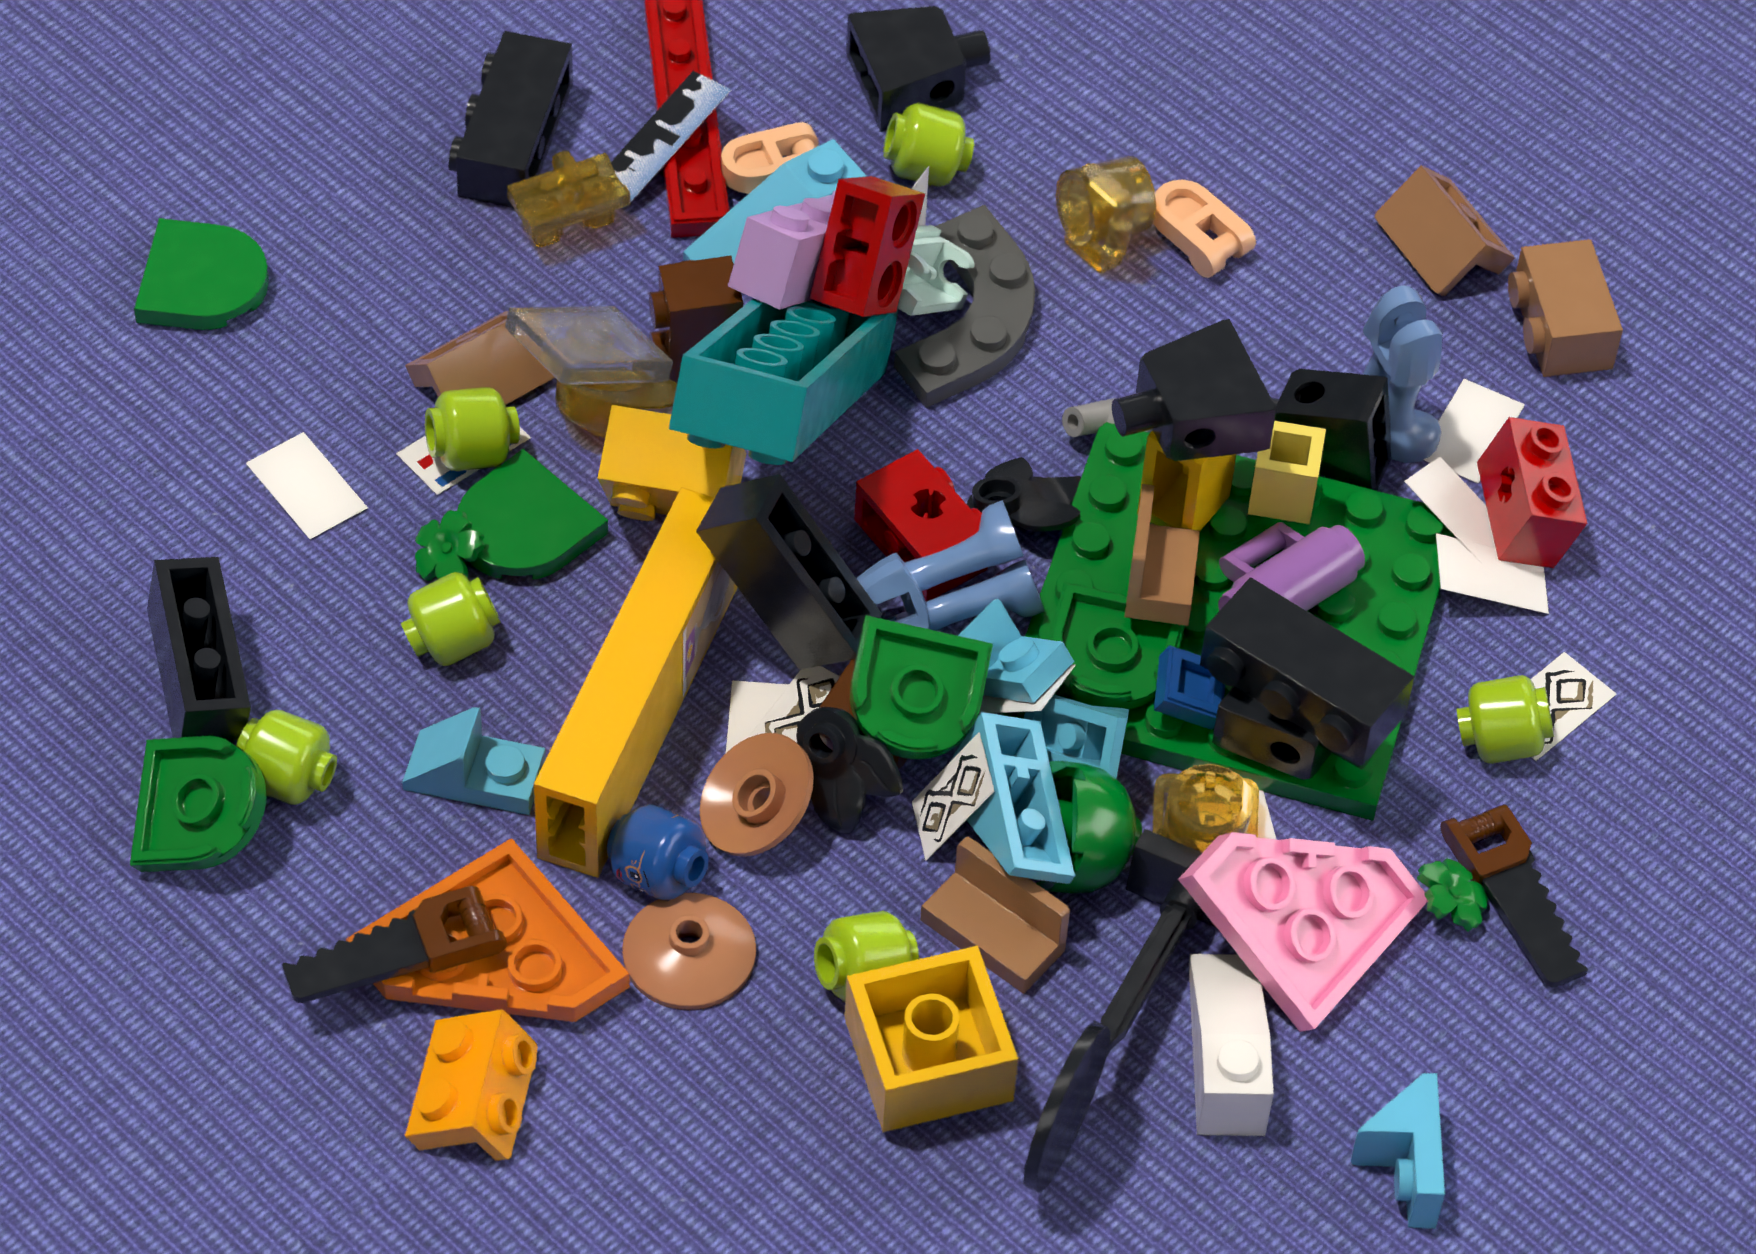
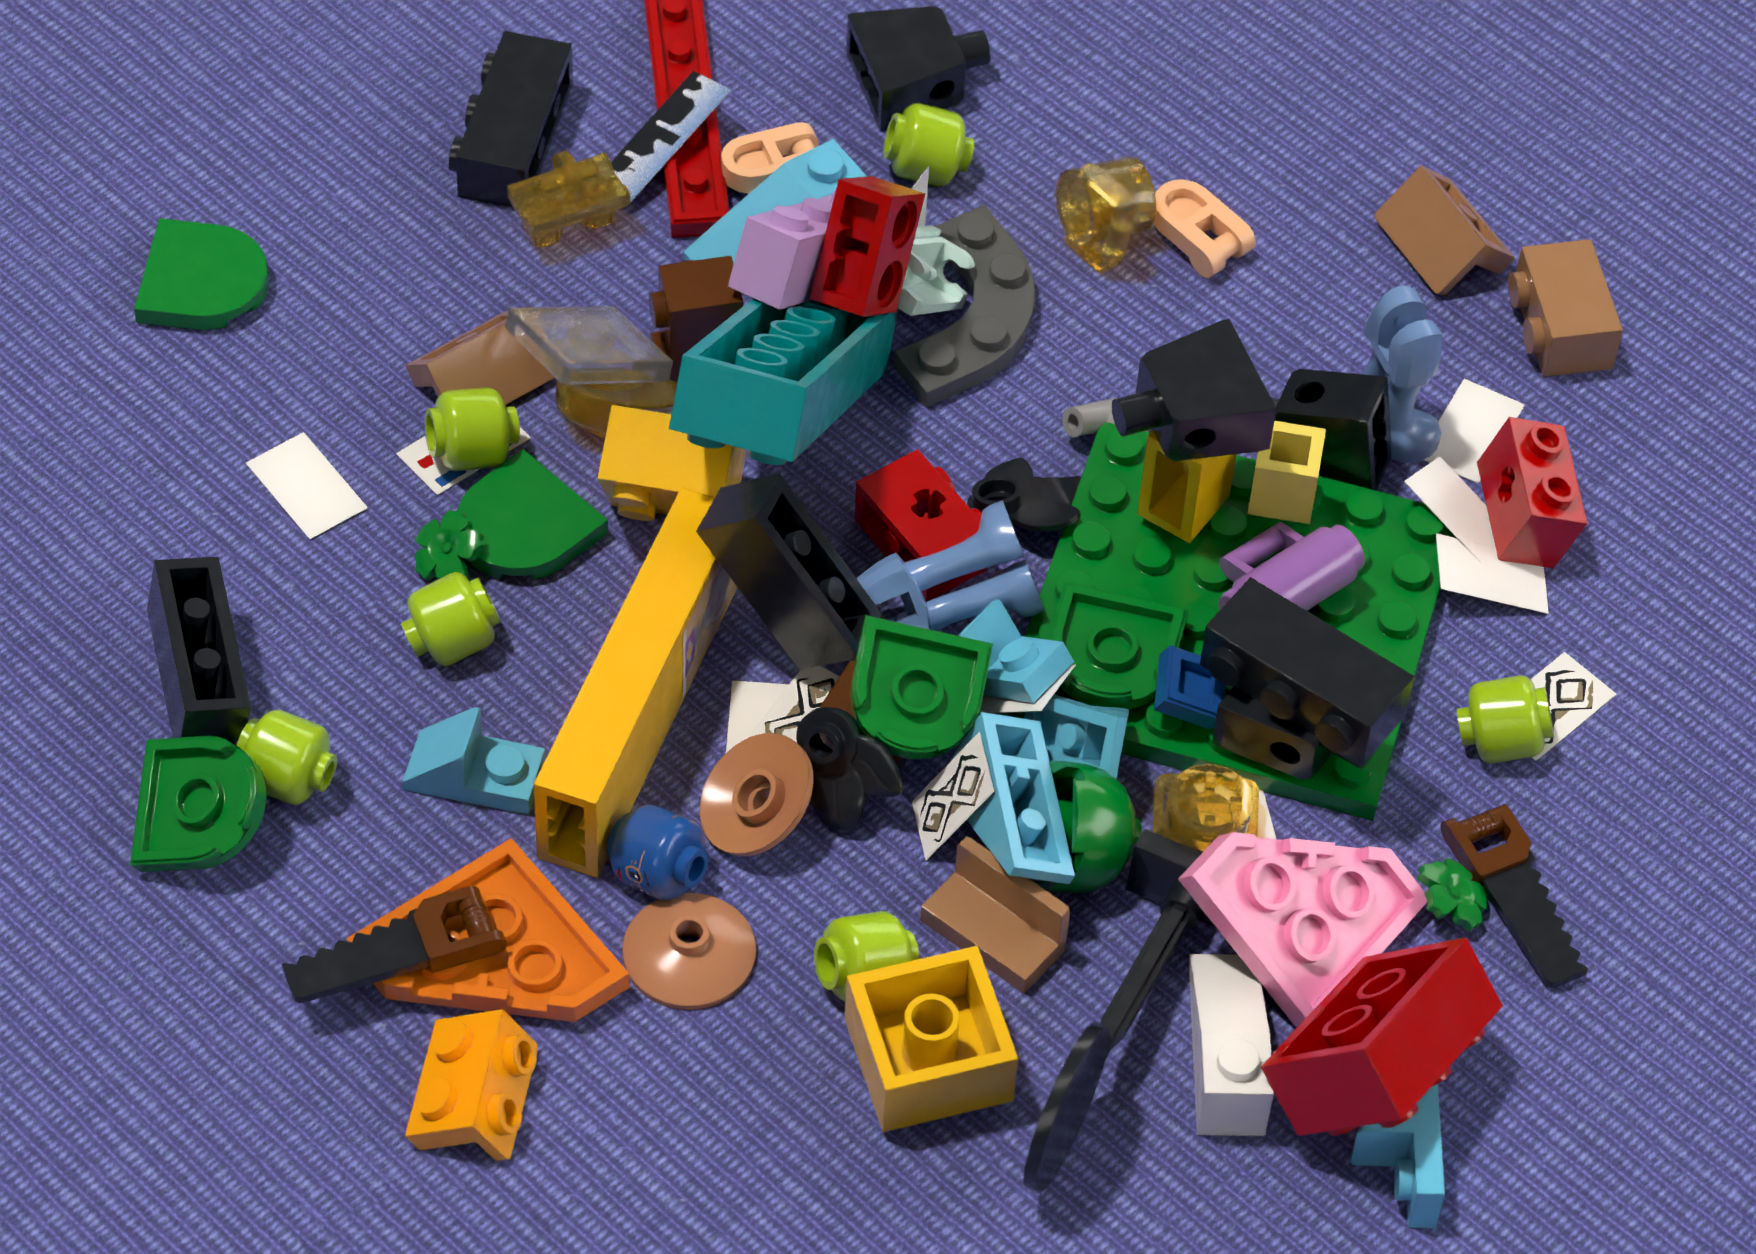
medium nougat panel [1124,484,1200,626] -> none
none -> red brick [1260,937,1503,1136]

